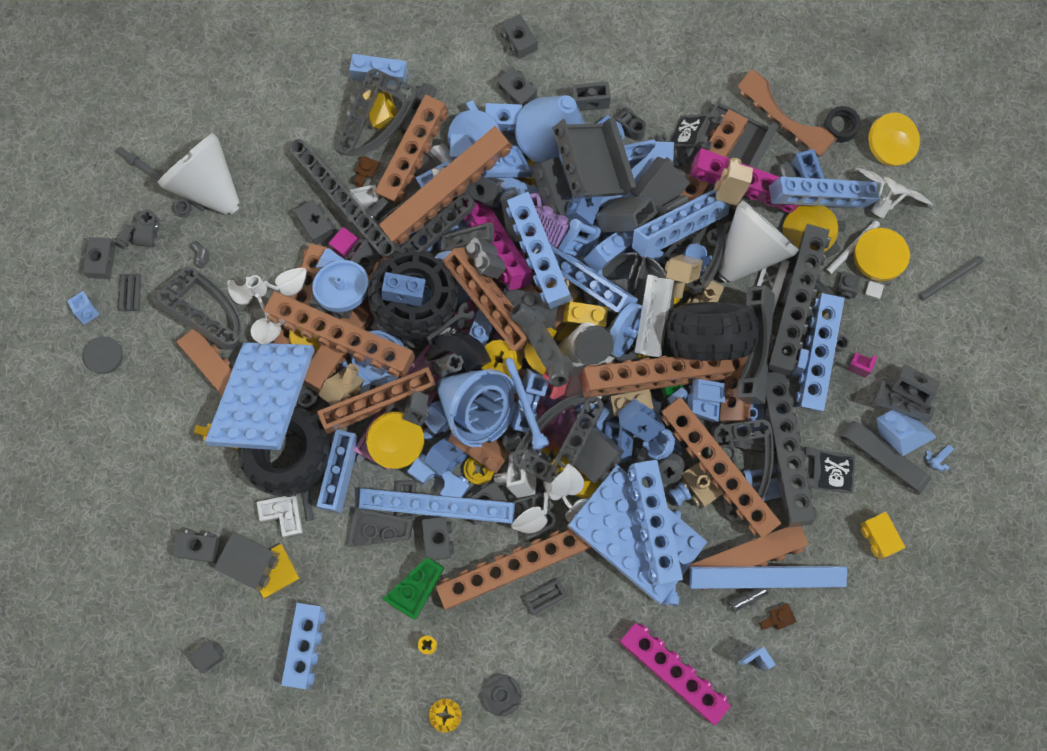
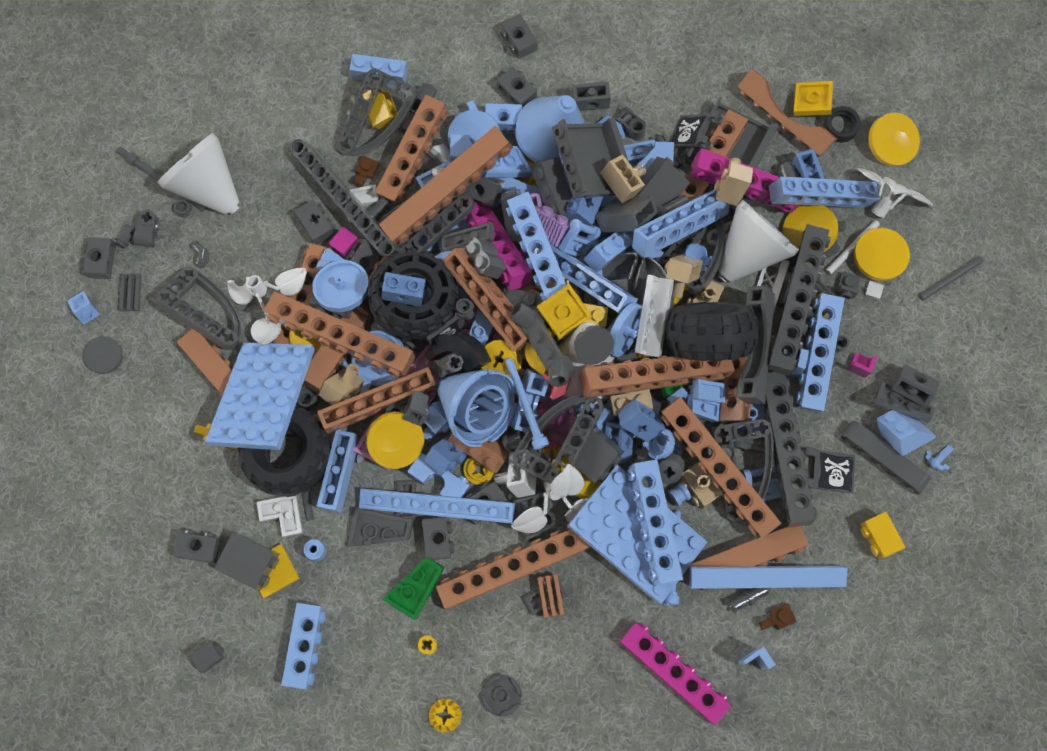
none -> light blue brick [304,540,327,562]
none -> dark grey plate [455,298,474,317]
none -> yellow tile [536,284,592,340]
none -> nougat tile [538,574,564,618]
none -> tan brick [600,155,646,203]
none -> yellow plate [794,81,833,116]

